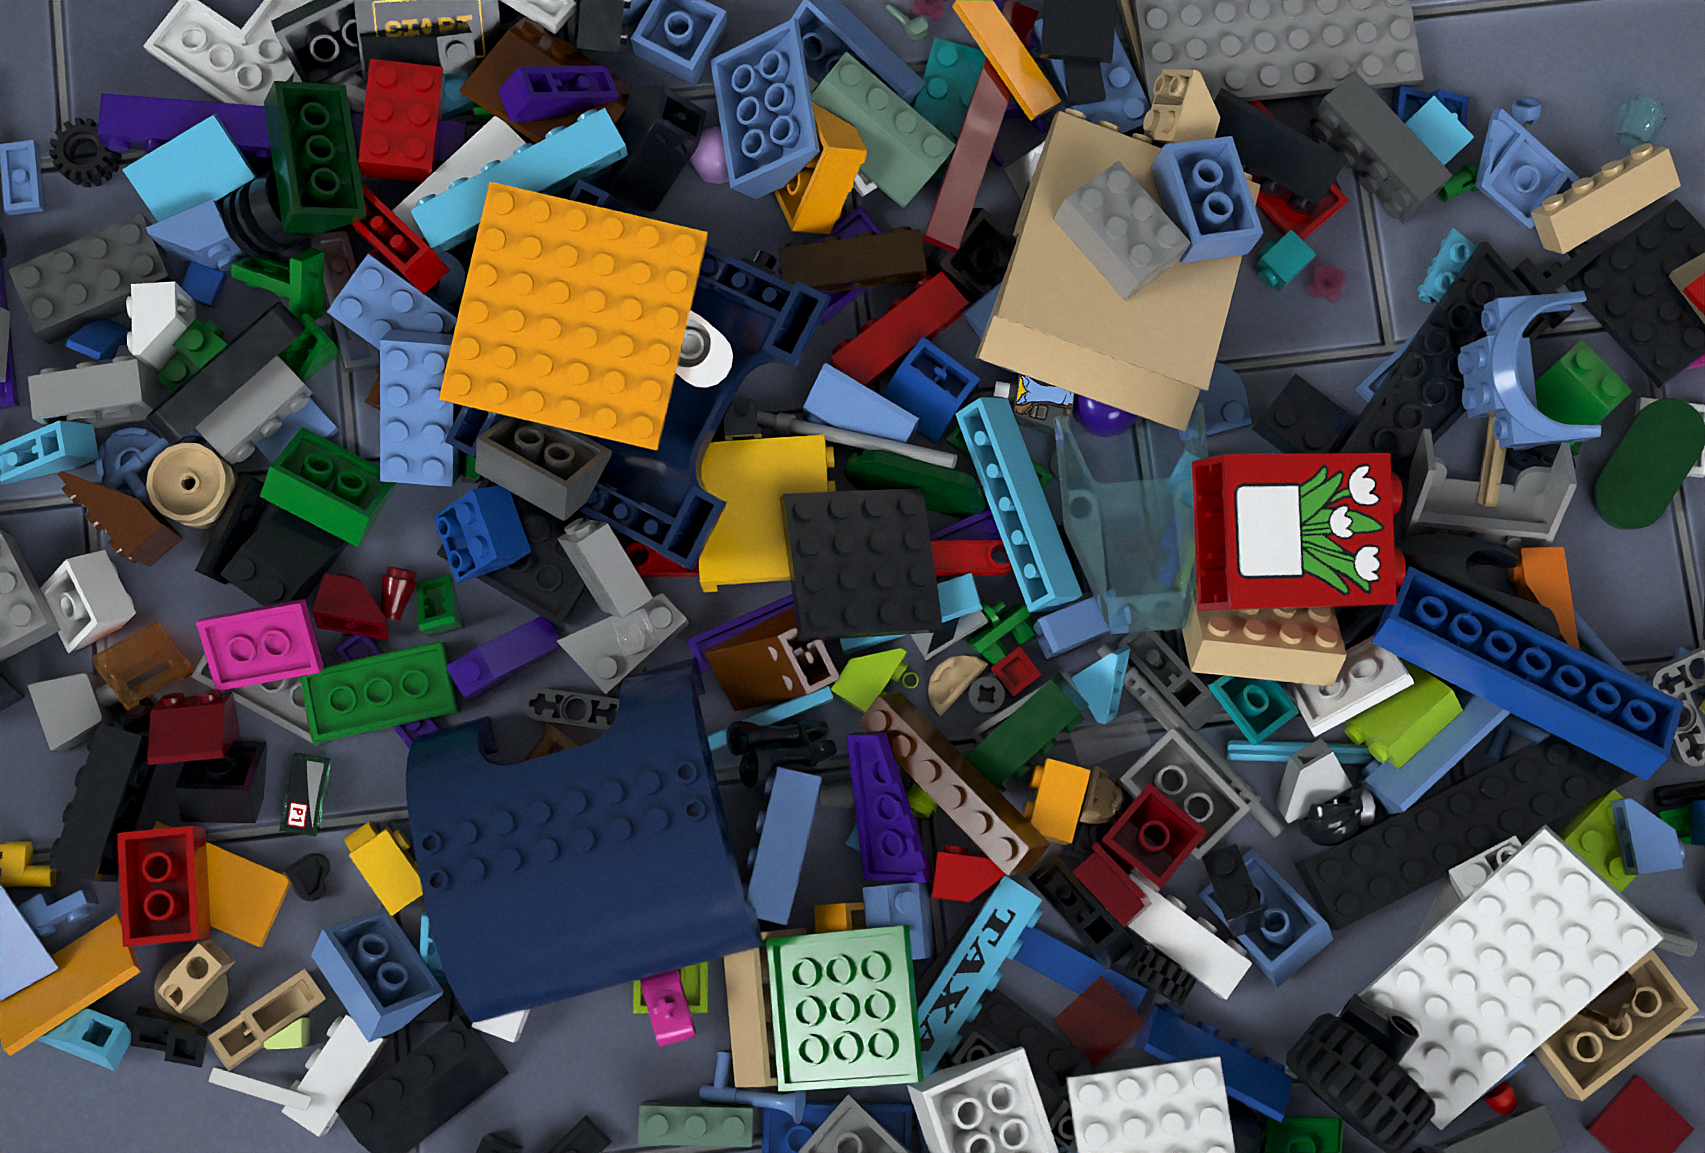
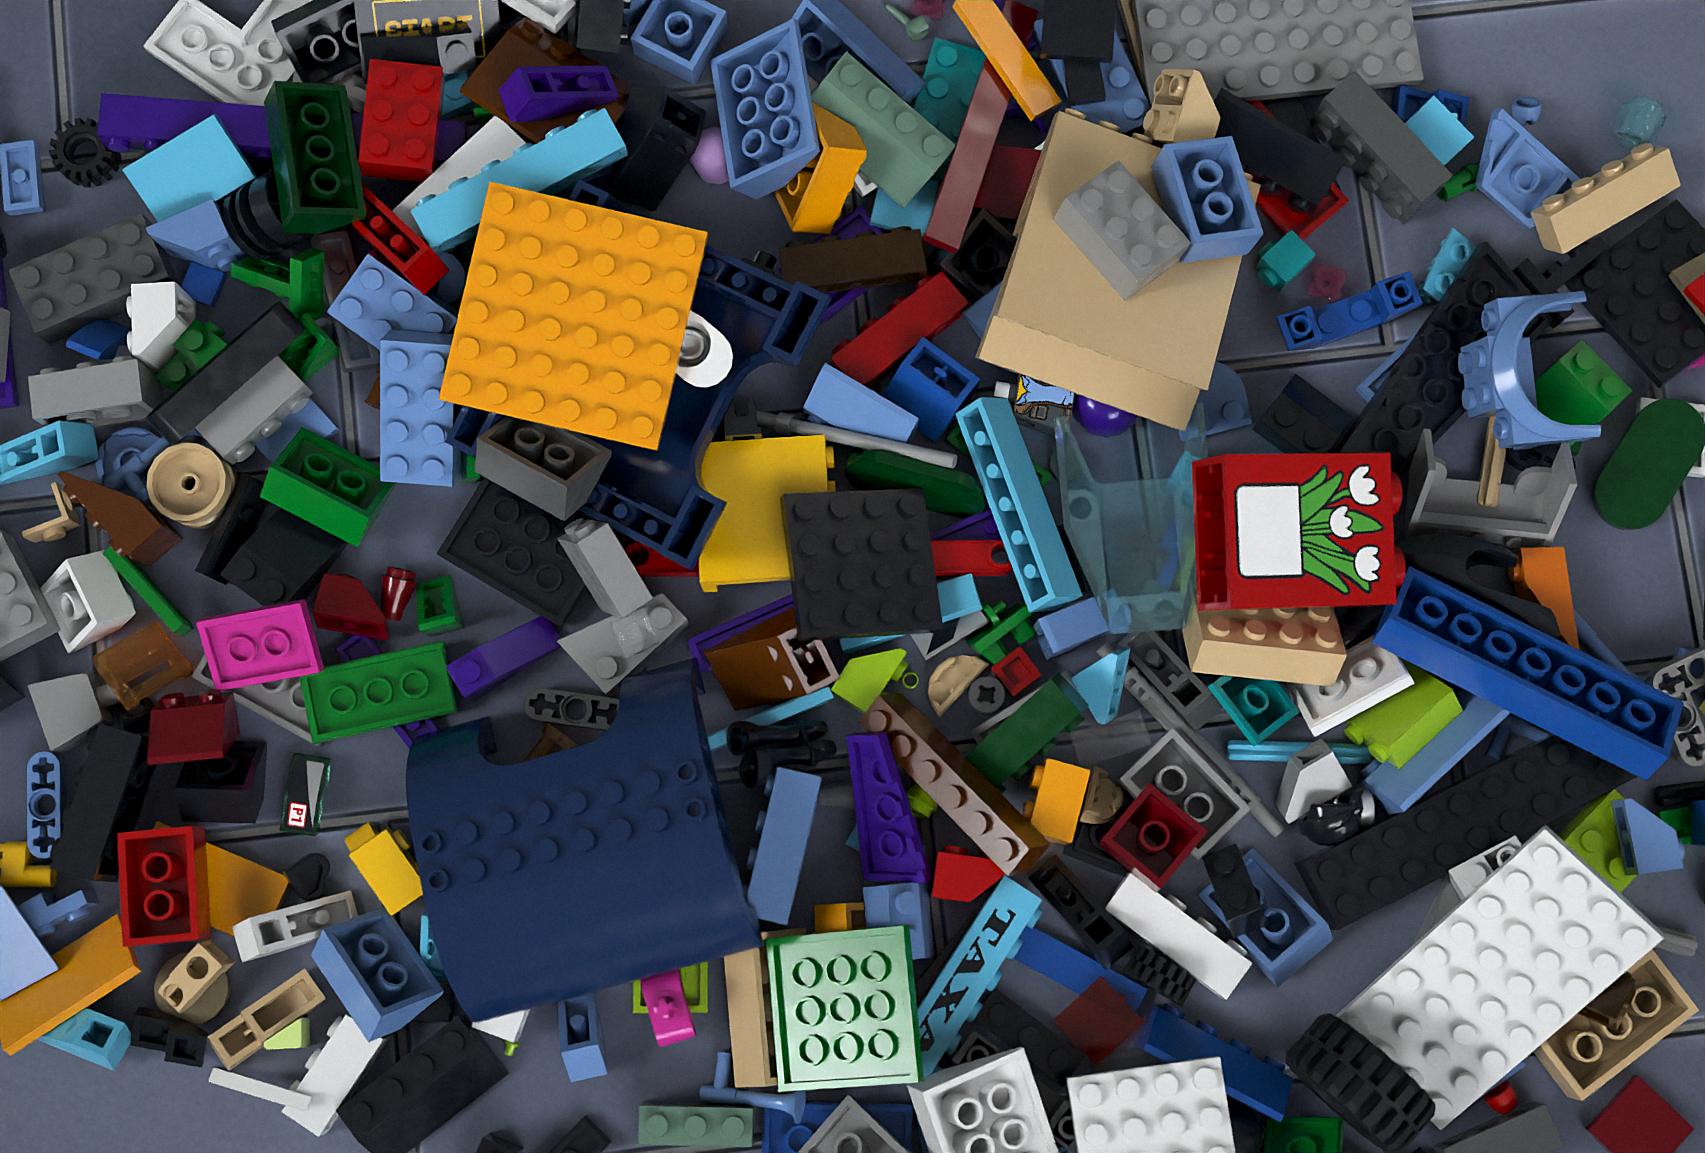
blue slope [433,485,532,583] -> none
dark red panel [1073,842,1152,929] -> none
black piece [1338,993,1419,1064] -> none
none -> tan bracket [22,482,81,543]
none -> medium blue beam [27,751,66,859]
none -> green tile [102,546,193,637]
none -> white slope [232,890,358,963]
none -> lime piece [504,1040,520,1056]
none -> medium blue slope [558,992,608,1082]
none -> medium azure piece [869,179,938,238]
none -> dark red tile [973,145,1042,219]
none -> blue slope [1275,271,1423,351]

